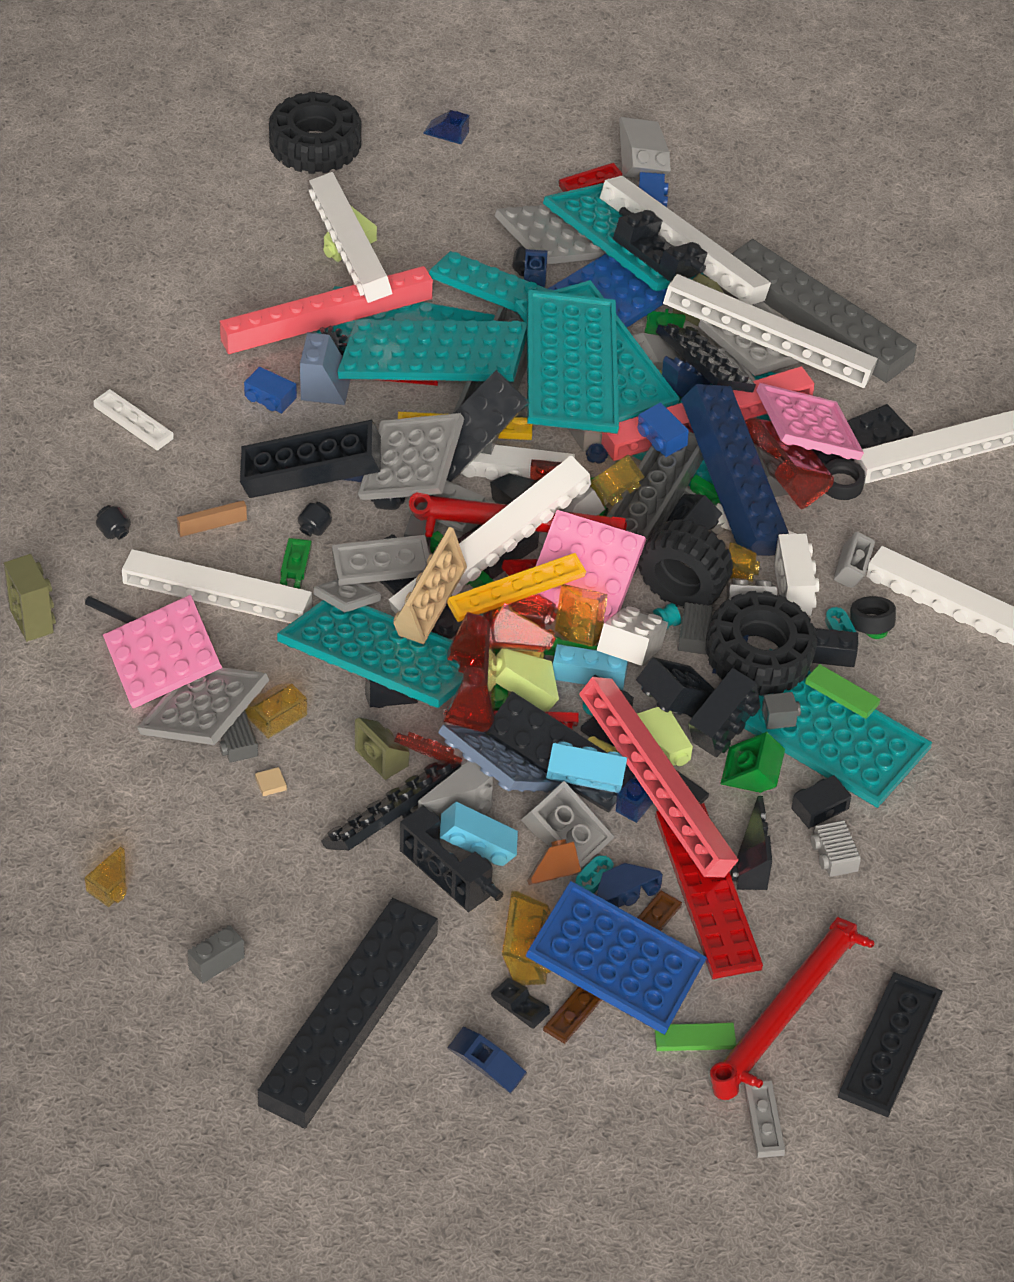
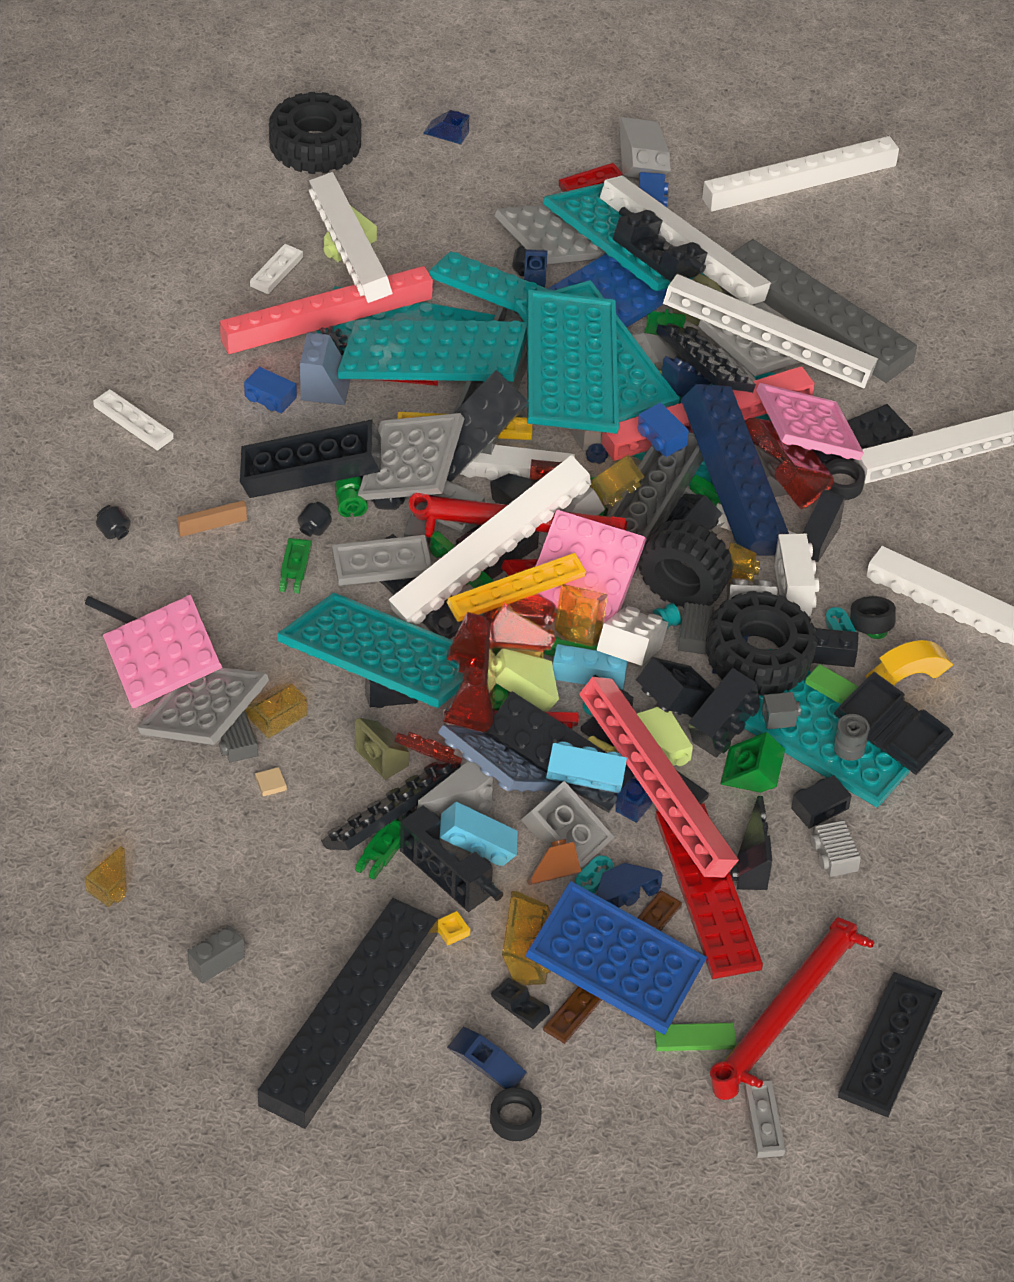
olive brick [3,554,56,642] -> none
white brick [122,549,312,623] -> none
light grey tile [314,580,381,612] -> none
tan slope [394,527,467,644] -> none
light grey brick [834,532,875,588] -> none
none -> white plate [250,244,303,294]
none -> green wheel [335,476,368,517]
none -> green hinge [355,819,400,880]
none -> yellow plate [438,911,470,946]
none -> black tyre [490,1088,542,1141]
none -> white brick [702,136,899,212]
none -> black slope [802,489,845,562]
none -> black piece [834,672,954,775]
none -> dark grey wheel [834,714,870,761]
none -> yellow arch [865,640,953,685]

